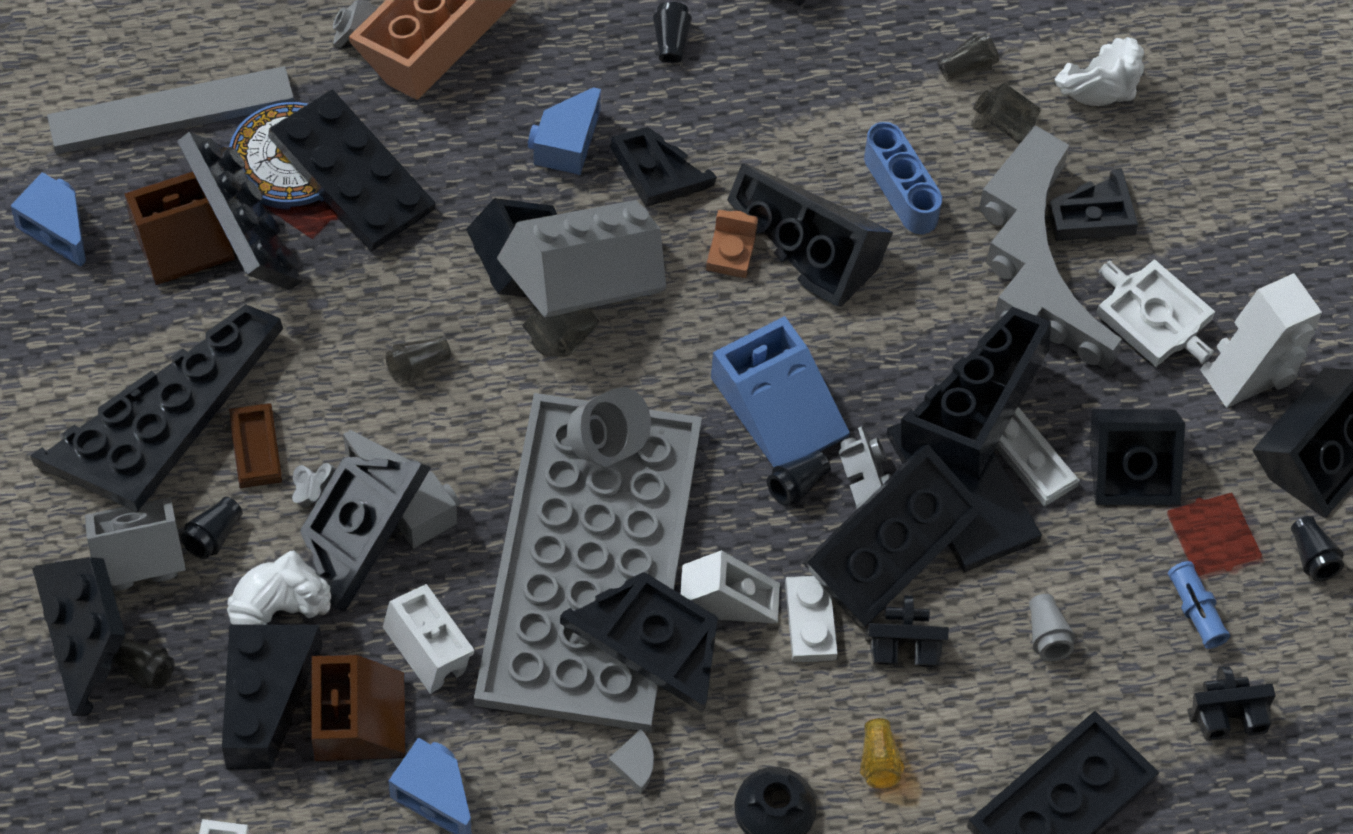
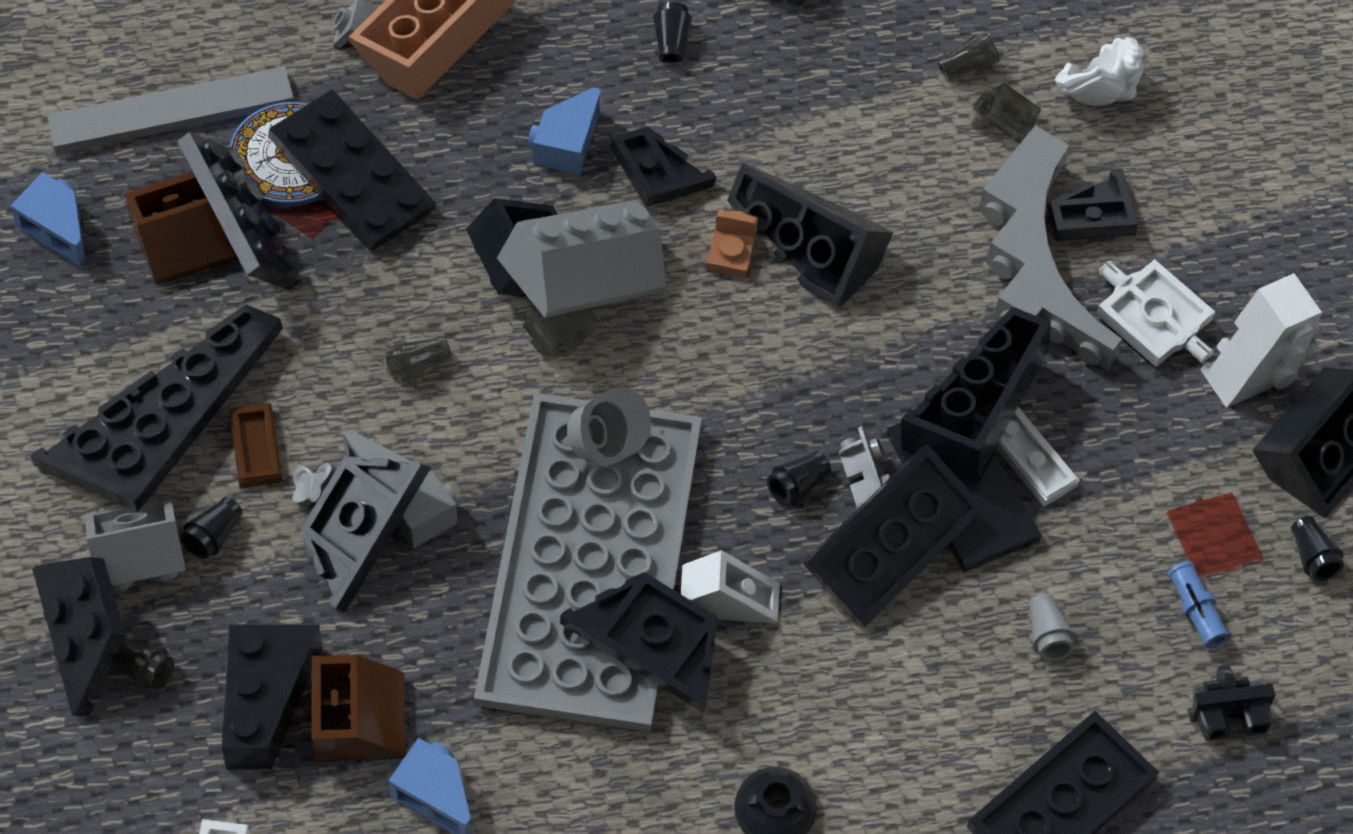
white hair [227,550,331,625] -> none
white hinge [383,584,475,694] -> none
light grey tile [609,729,654,794] -> none
medium blue slope [711,316,850,467] -> none
white plate [785,576,837,662] -> none
clear yellow cone [860,718,905,789] -> none
medium blue beam [864,122,942,234] -> none
black hips [865,595,949,667] -> none
black slope [1090,409,1185,505] -> none

